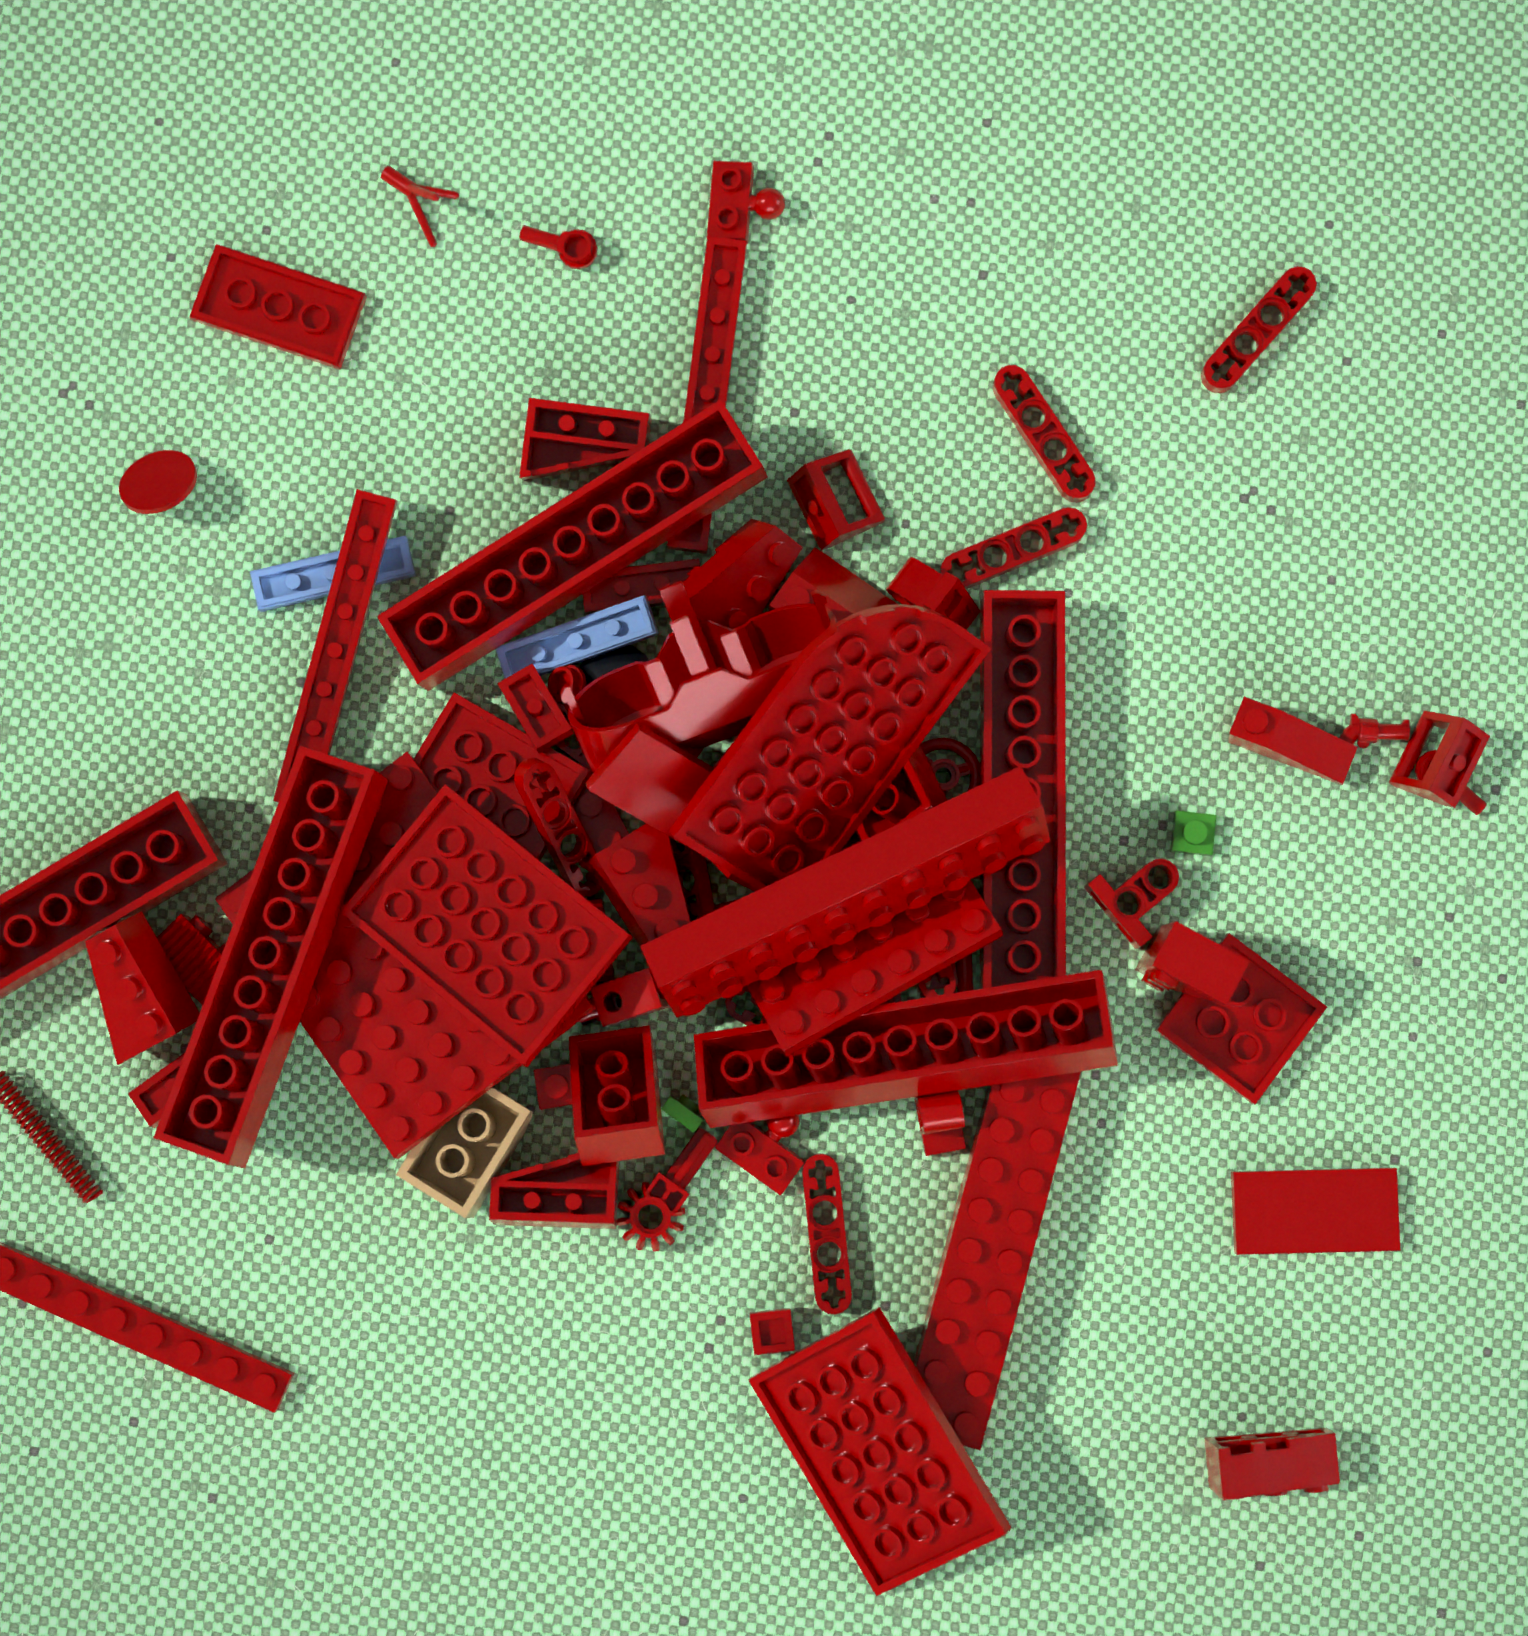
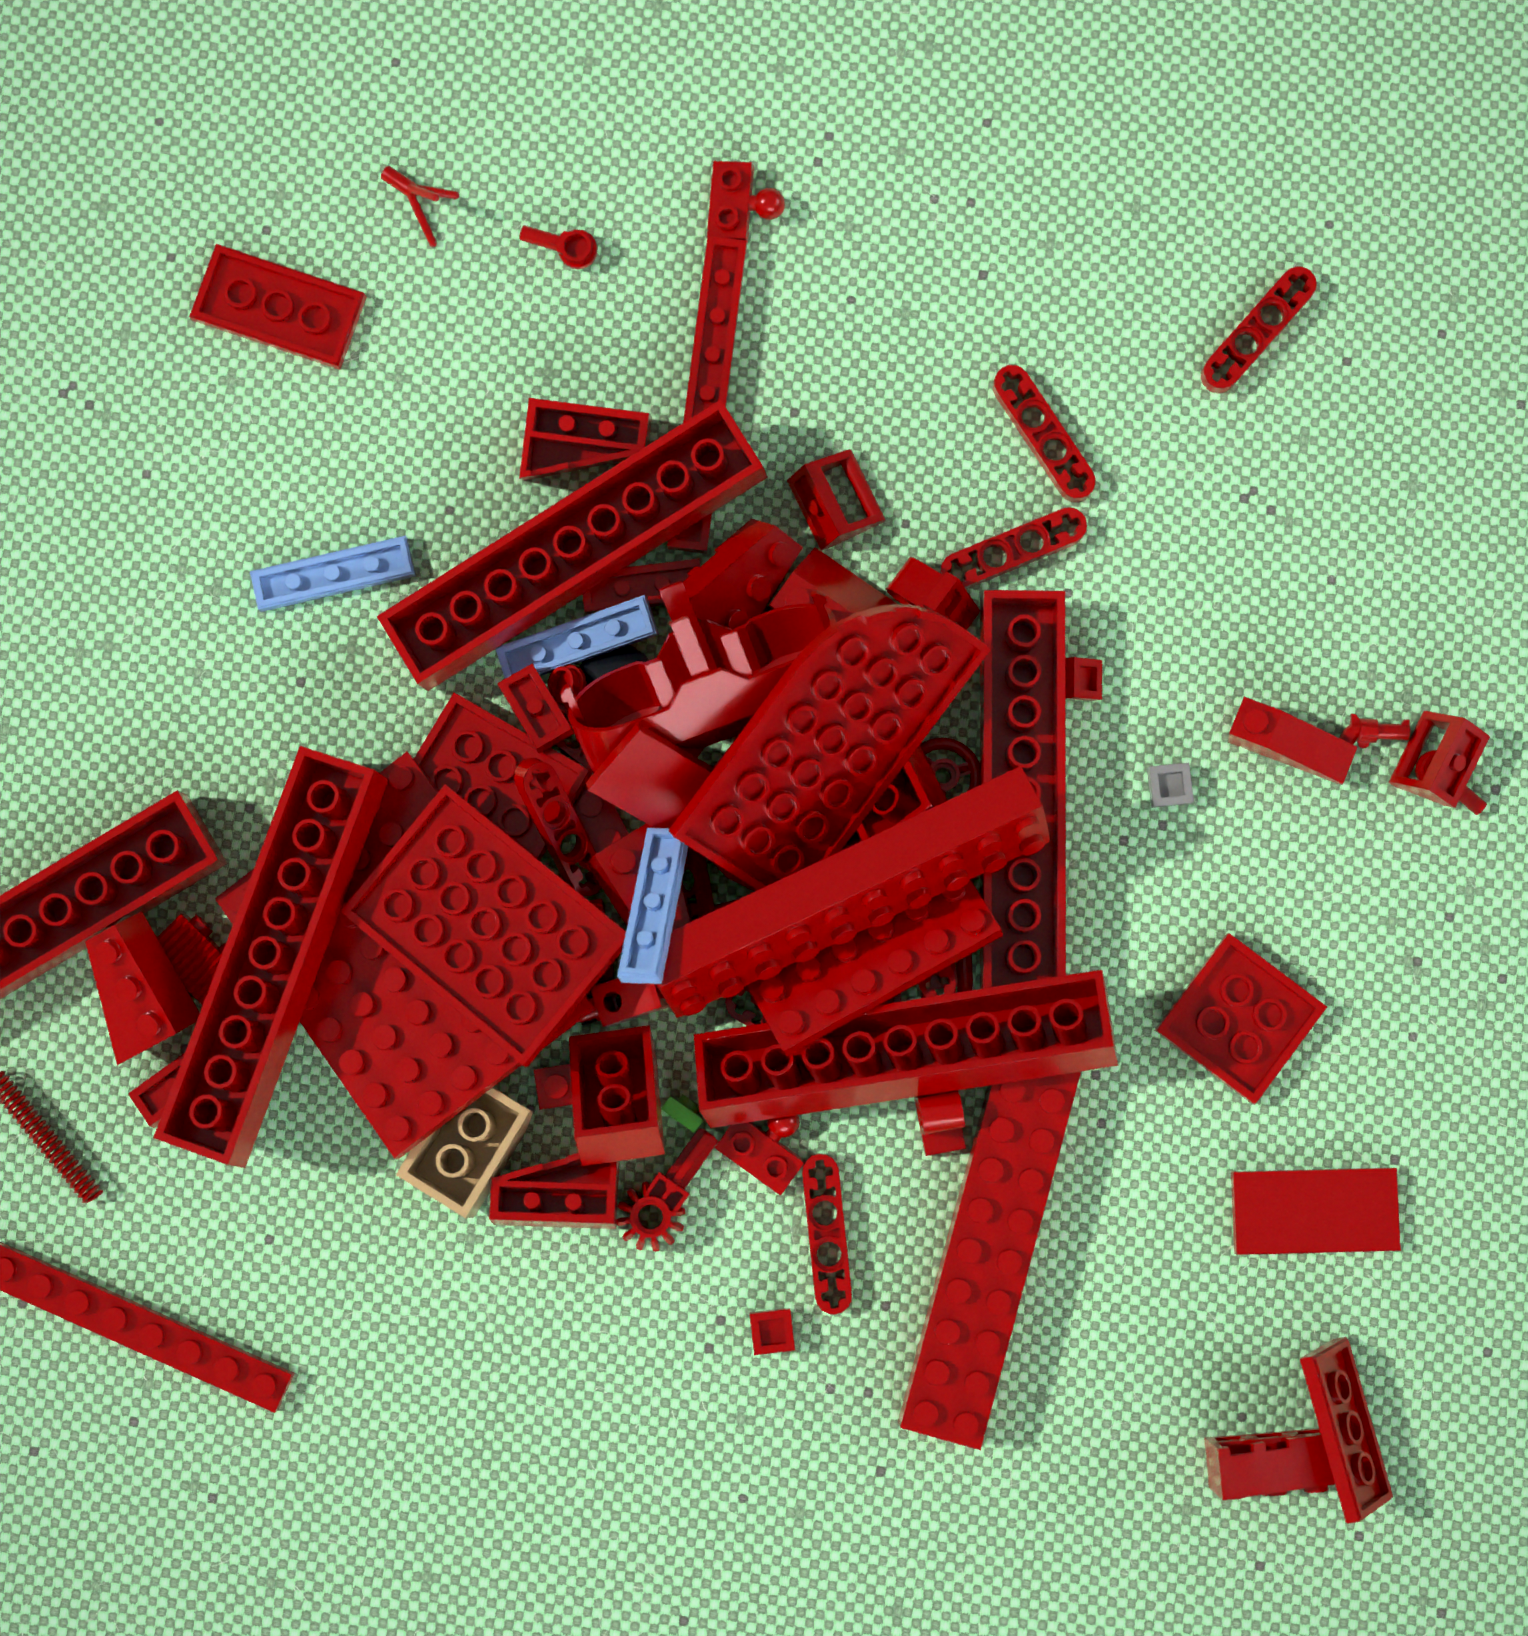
red piece [119,450,197,514] -> none
red plate [273,489,398,802] -> none
red plate [748,1307,1012,1596] -> none
red tile [1084,859,1179,949] -> none
red wedge [1135,921,1250,1005] -> none
bright green plate [1170,810,1217,856] -> none
none -> light blue tile [617,828,688,984]
none -> red plate [1065,657,1102,701]
none -> light grey plate [1147,762,1194,808]
none -> red tile [1300,1337,1393,1524]

